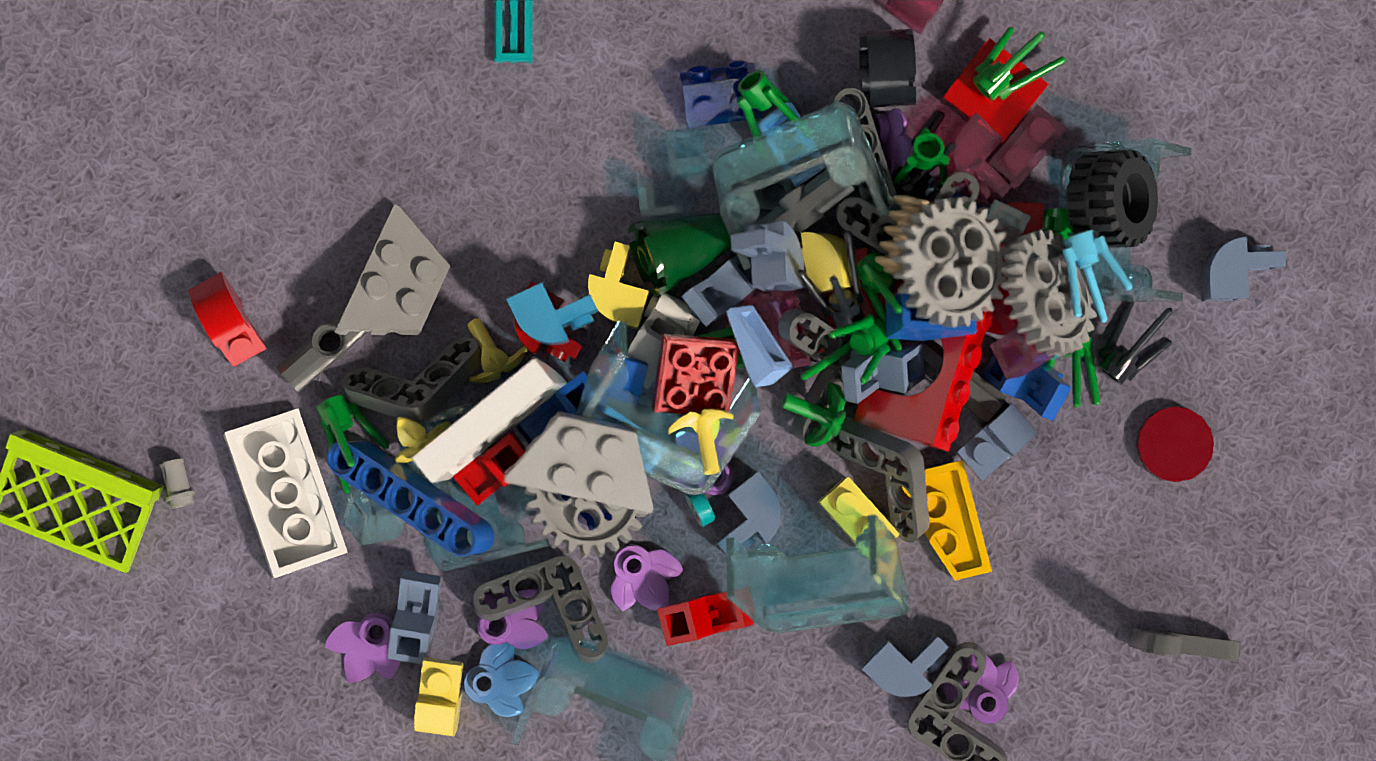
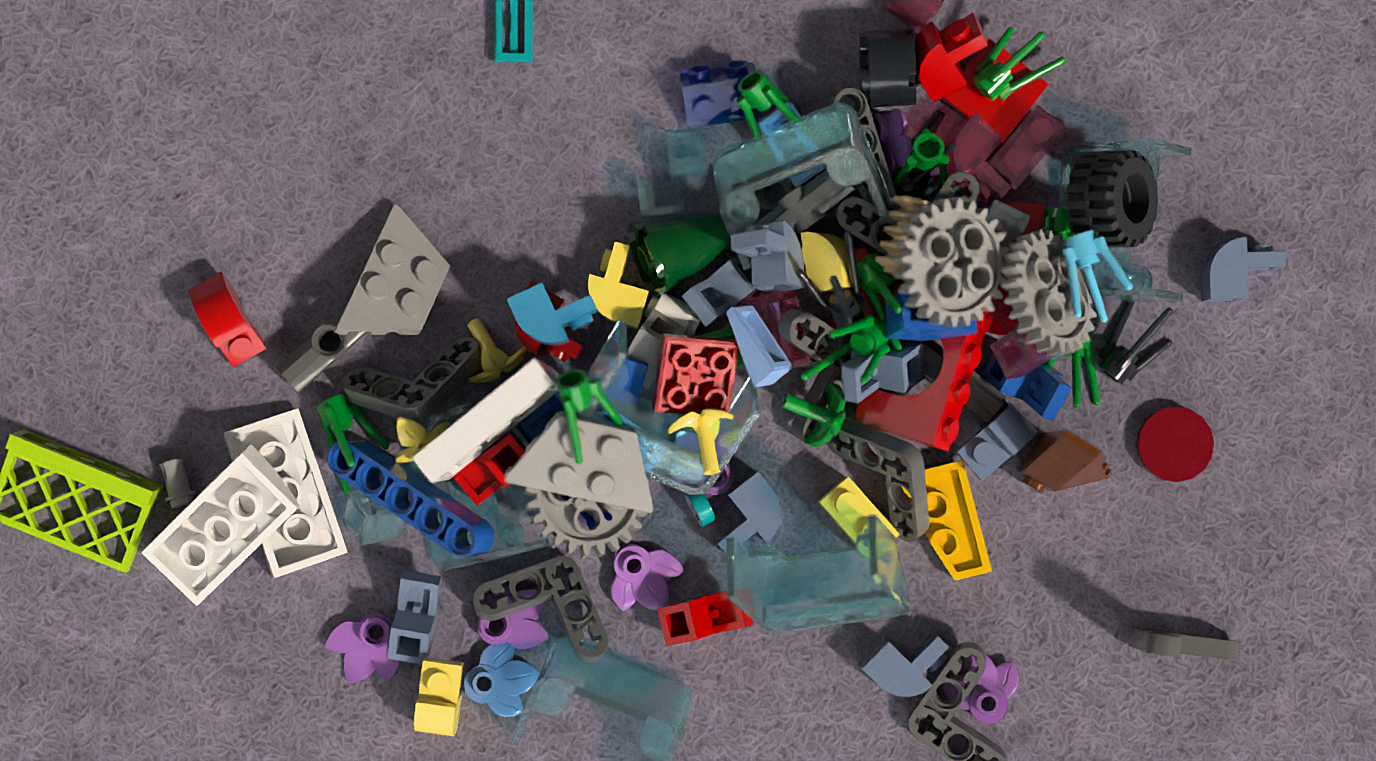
none -> white slope [141,445,300,606]
none -> green plant [556,369,623,464]
none -> red brick [914,13,988,102]
none -> reddish brown wedge [1017,429,1112,494]

